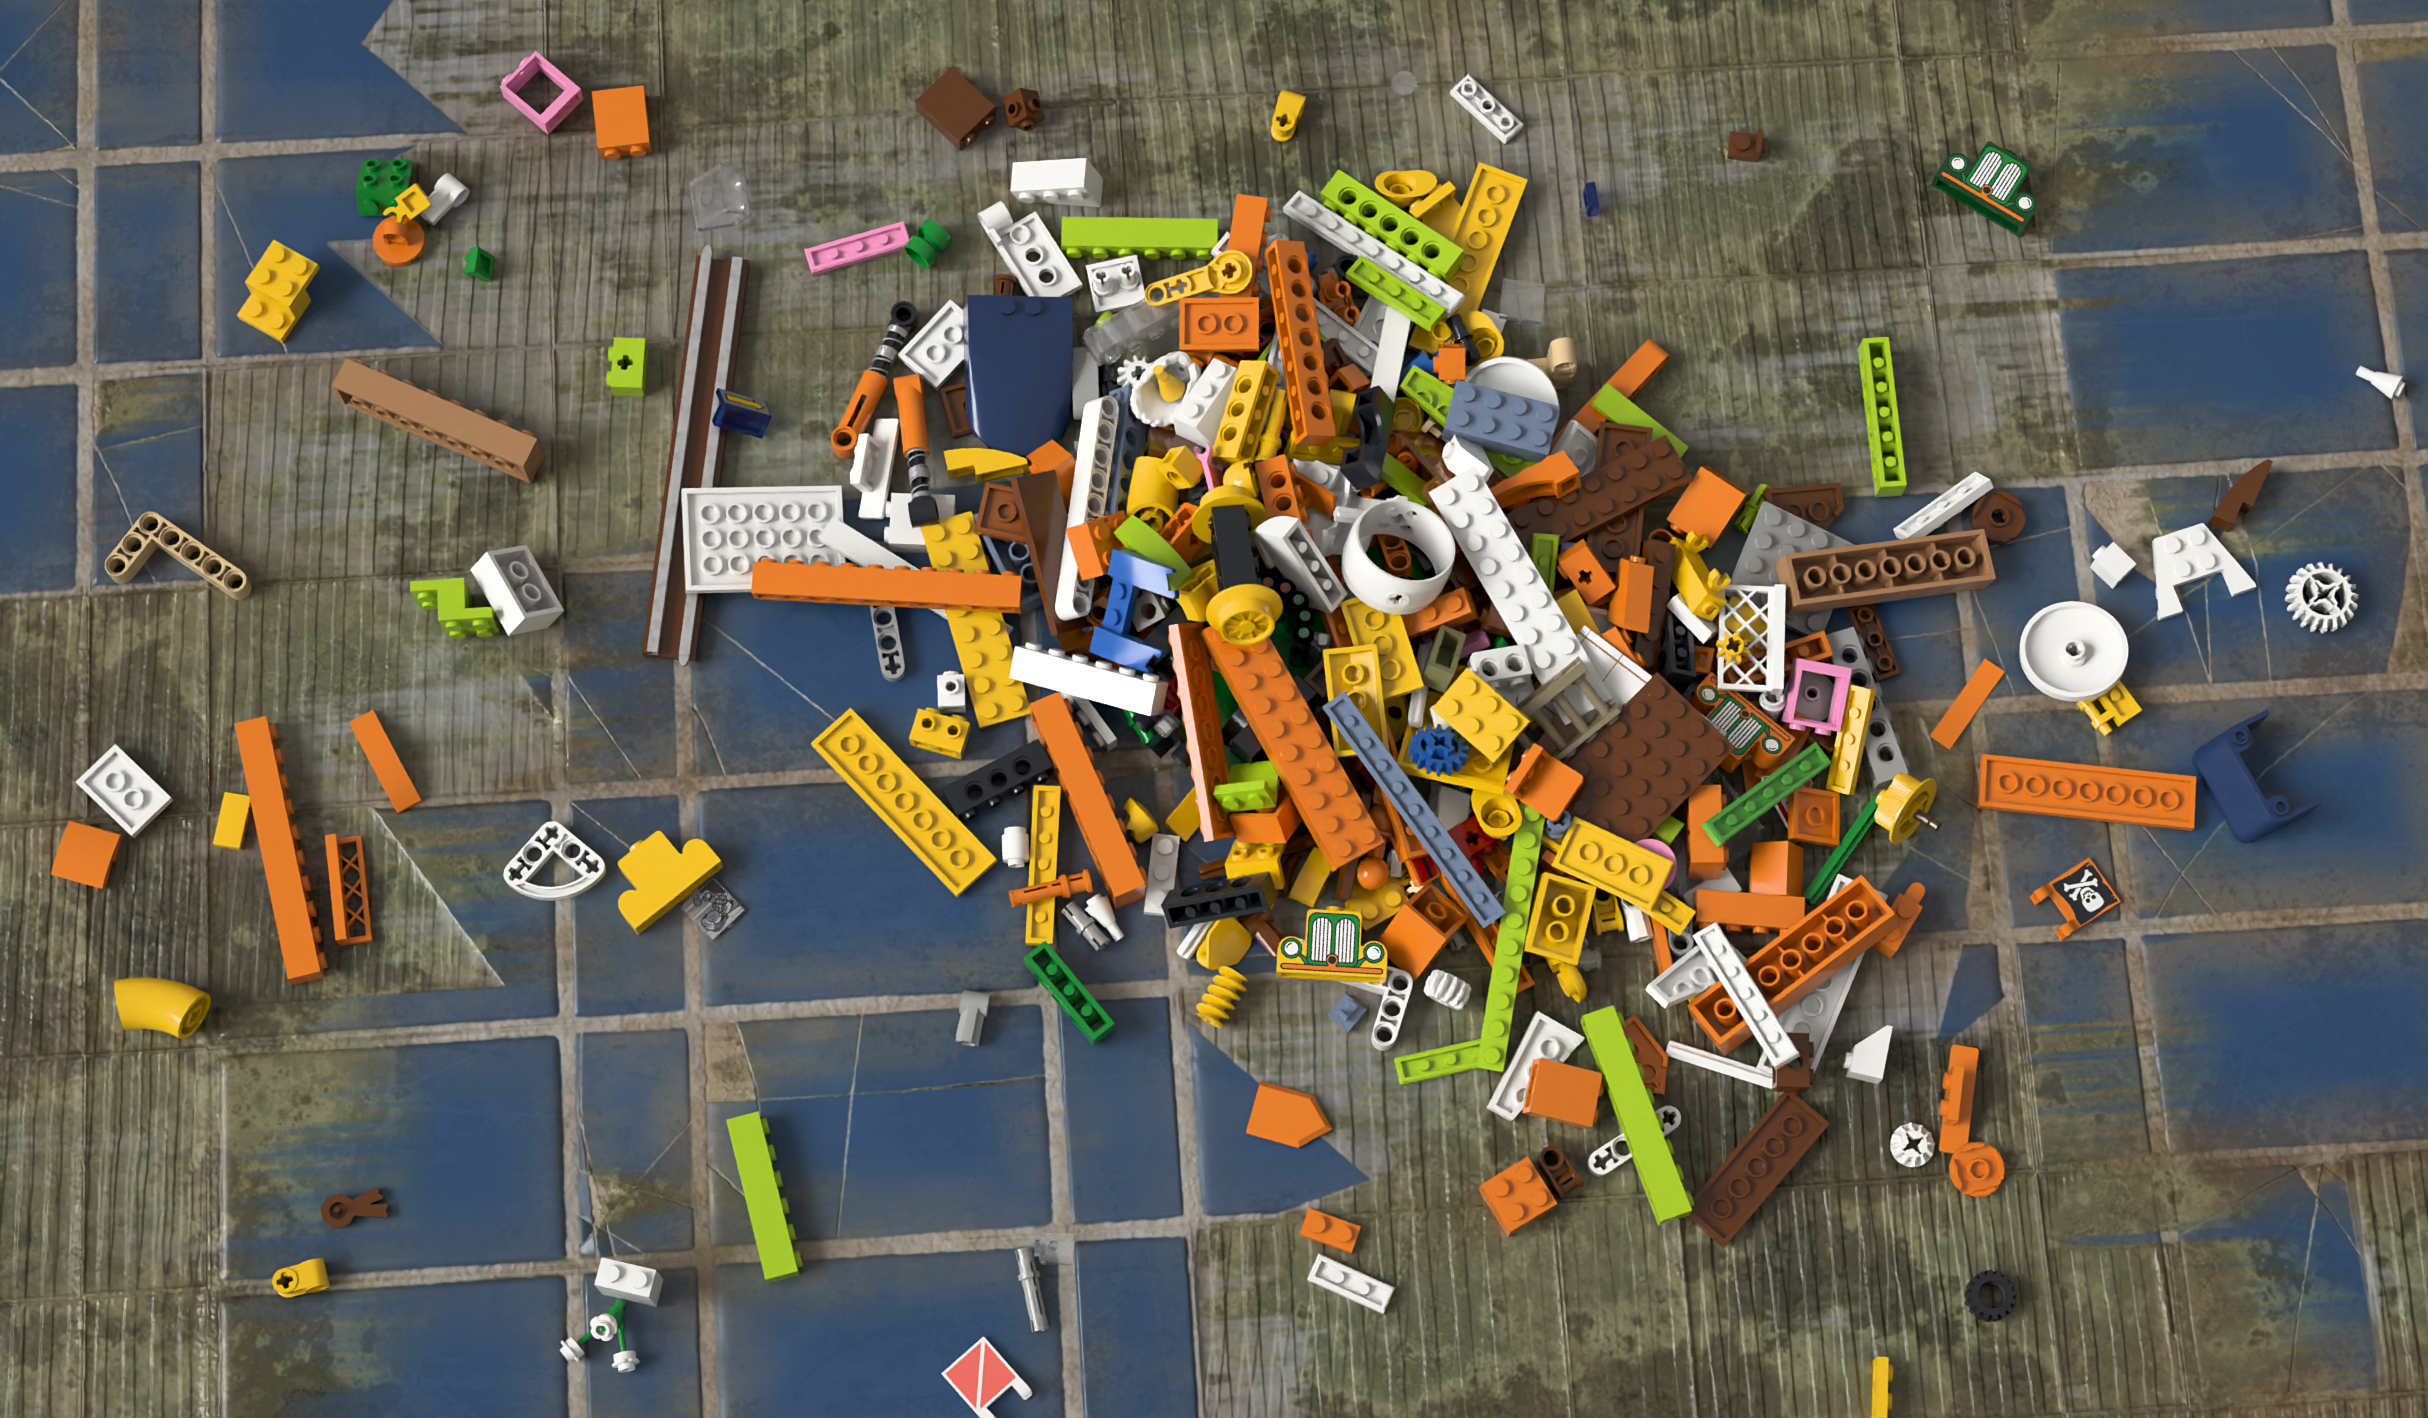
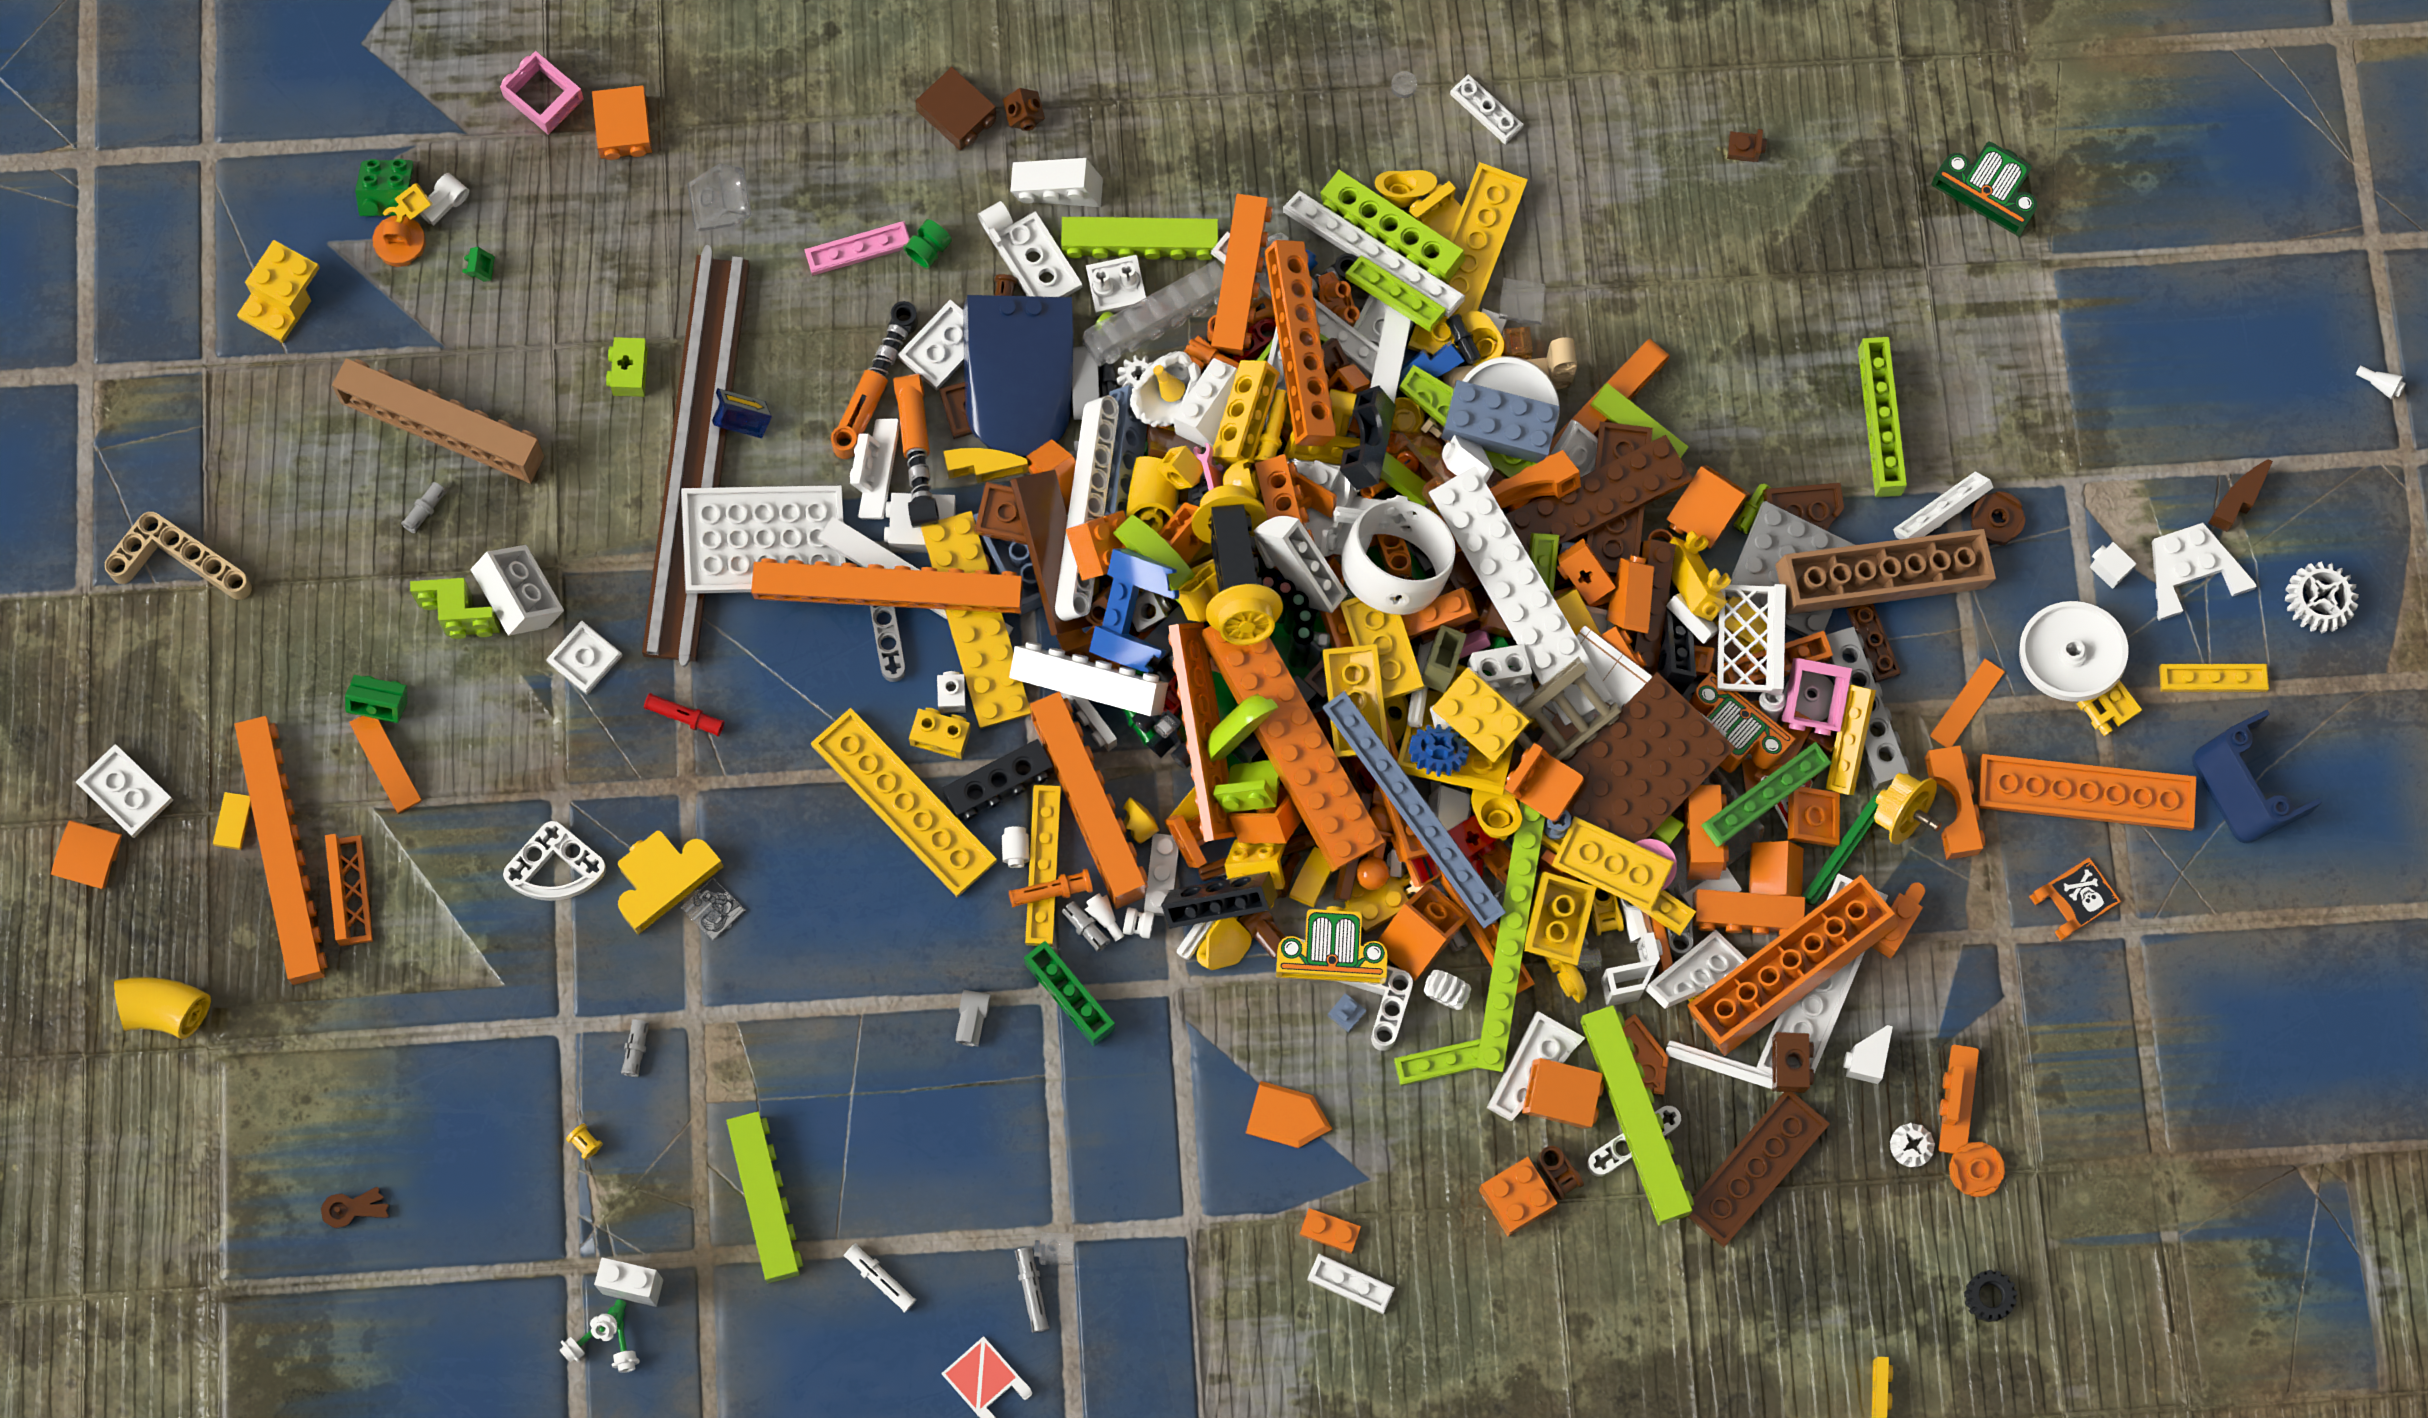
yellow piece [272,1258,330,1298] -> none
yellow beam [1144,250,1253,308] -> none
orange plate [1179,297,1259,352] -> none
yellow piece [1196,966,1248,1029] -> none
yellow piece [1271,89,1307,142] -> none
orange brick [1433,344,1465,384] -> none
clear blue tile [1583,182,1599,217] -> none
white tile [1692,922,1800,1070] -> none
yellow gear [1716,631,1749,665] -> none
none -> green brick [345,675,408,723]
none -> light grey pin [401,482,447,533]
none -> white tile [546,621,623,695]
none -> yellow bush [566,1123,603,1160]
none -> light grey pin [621,1019,650,1077]
none -> red pin [644,693,725,737]
none -> white pin [844,1243,917,1313]
none -> white wheel [1123,907,1155,939]
none -> orange piece [1164,814,1226,868]
none -> lime brick [1207,694,1278,762]
none -> clear orange brick [1502,326,1533,360]
none -> white piece [1601,932,1663,1007]
none -> orange arch [1924,746,1985,860]
none -> yellow tile [2159,664,2269,692]

